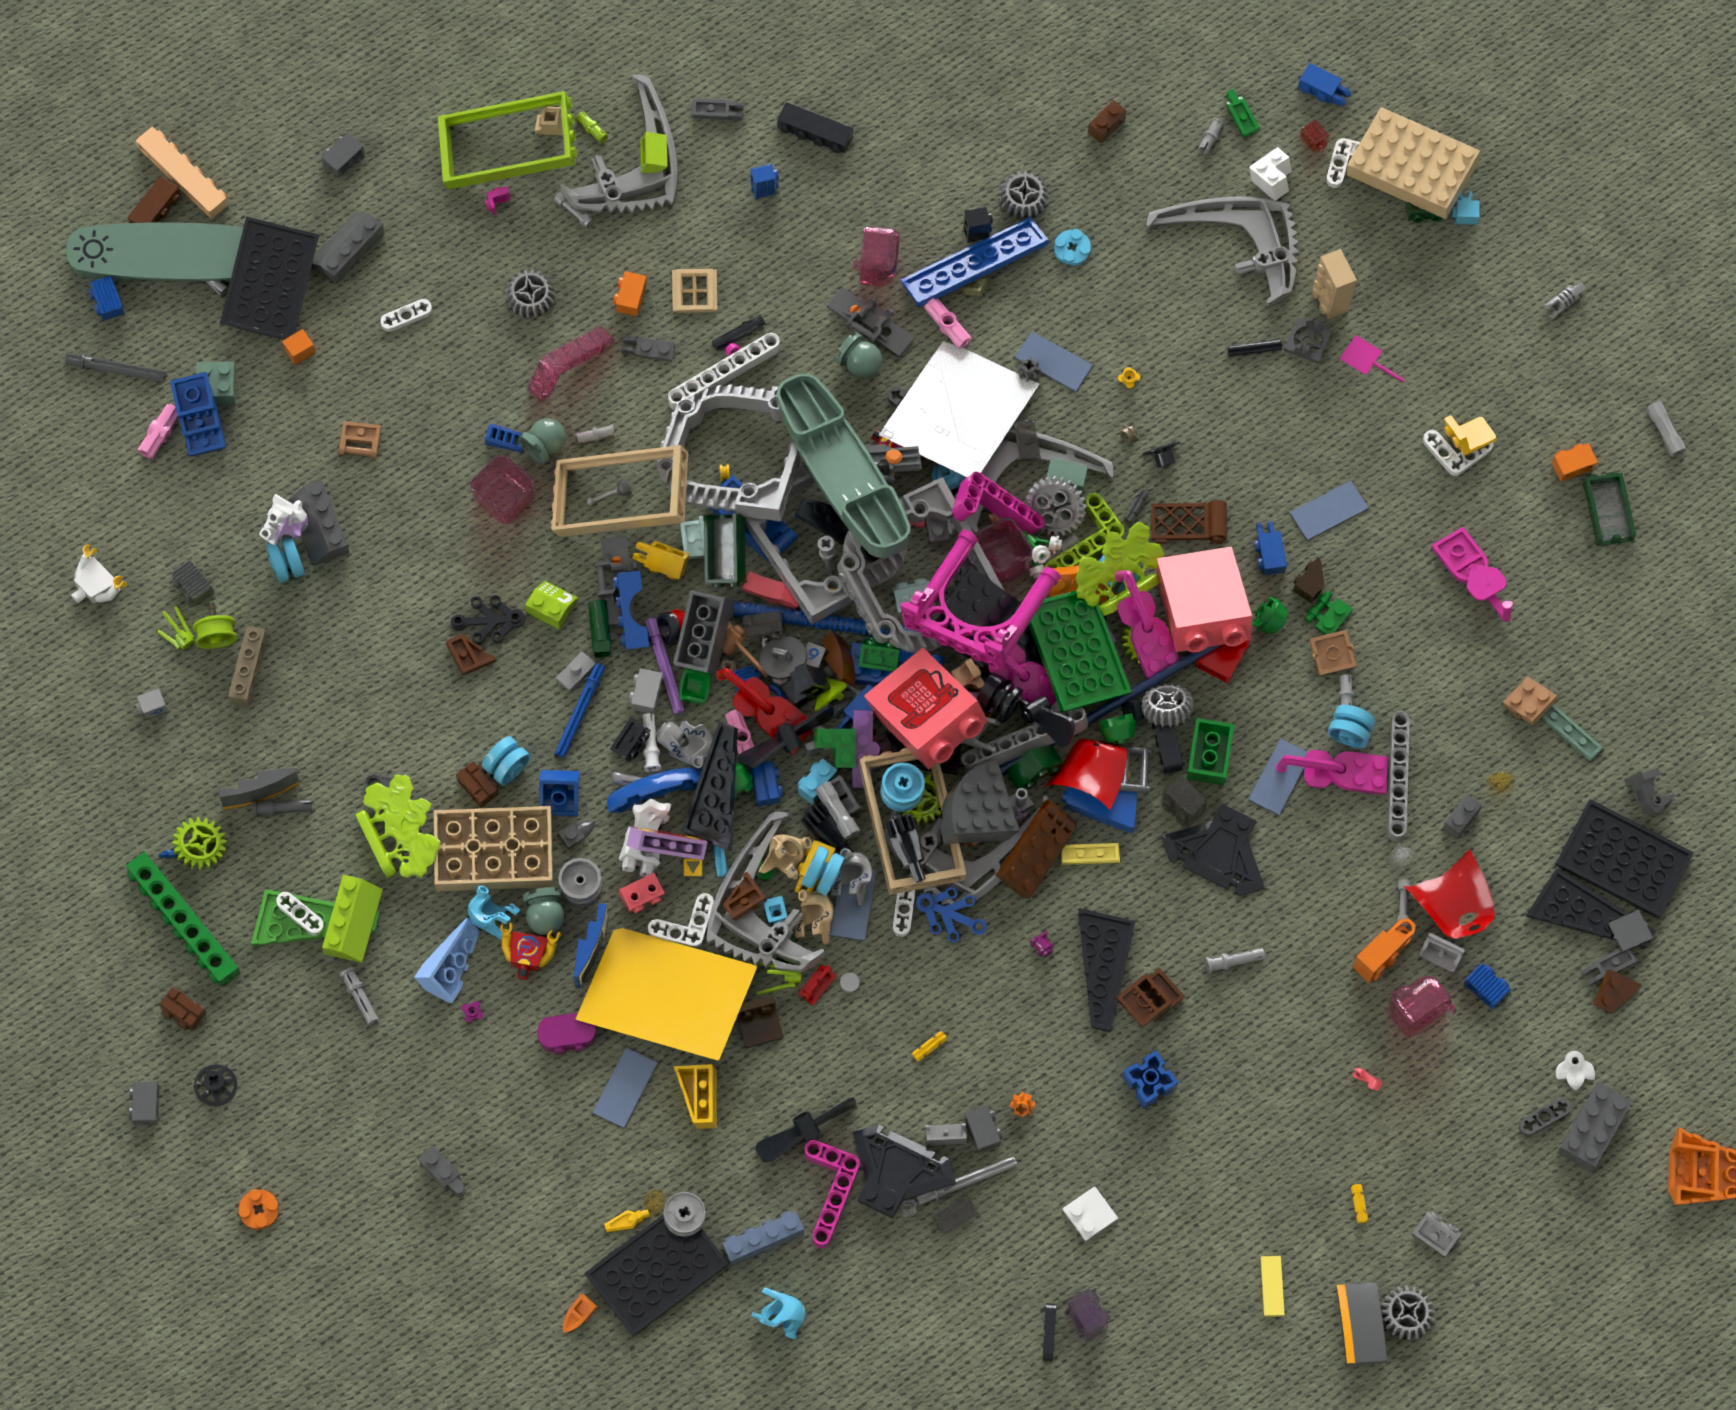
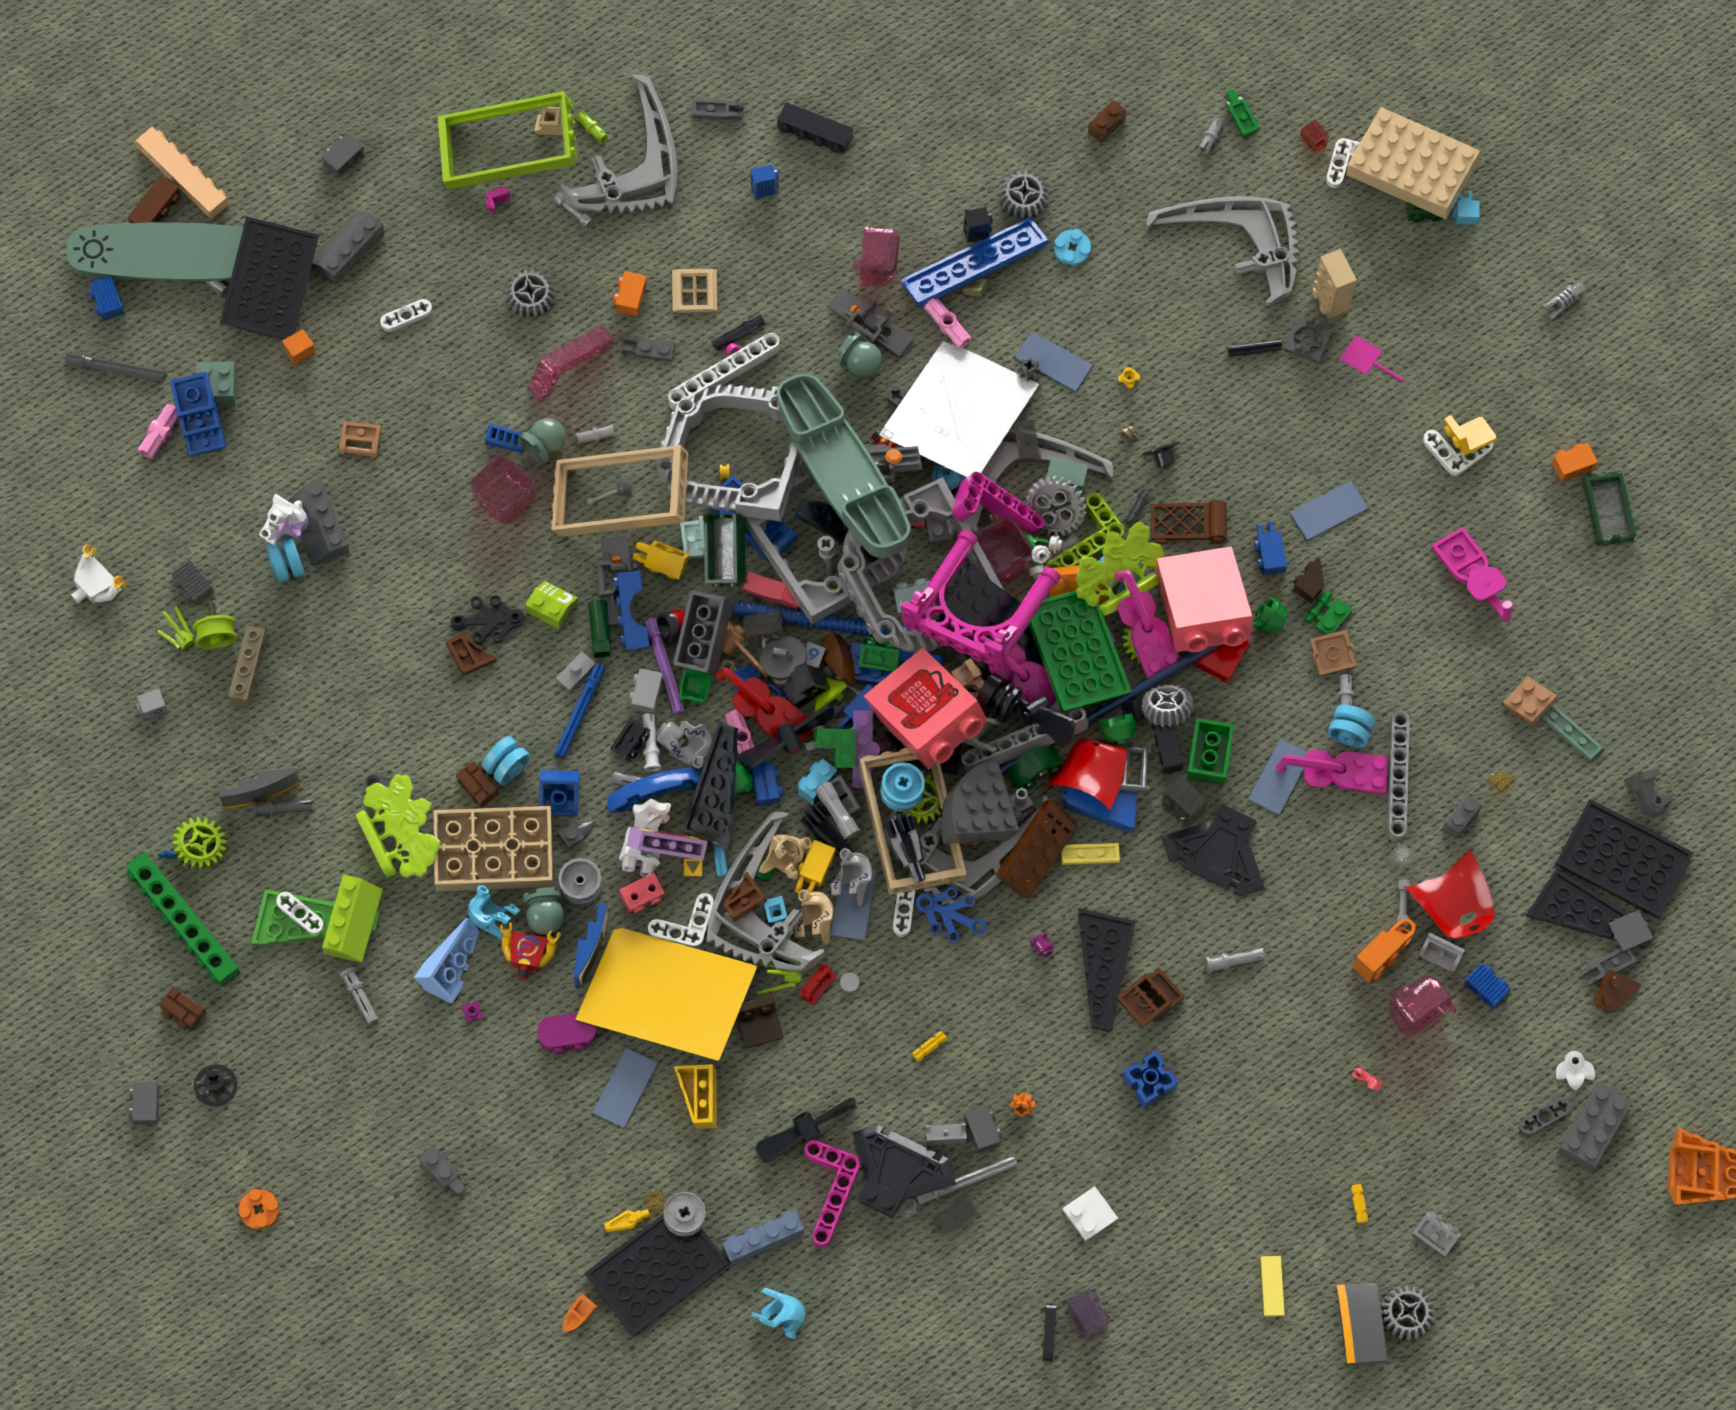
lime brick [640,132,667,173] -> none
medium azure wheel [801,846,844,896] -> none
white brick [1249,147,1292,201] -> none
blue hinge [1298,63,1352,106] -> none
light grey axle [1646,401,1686,457] -> none

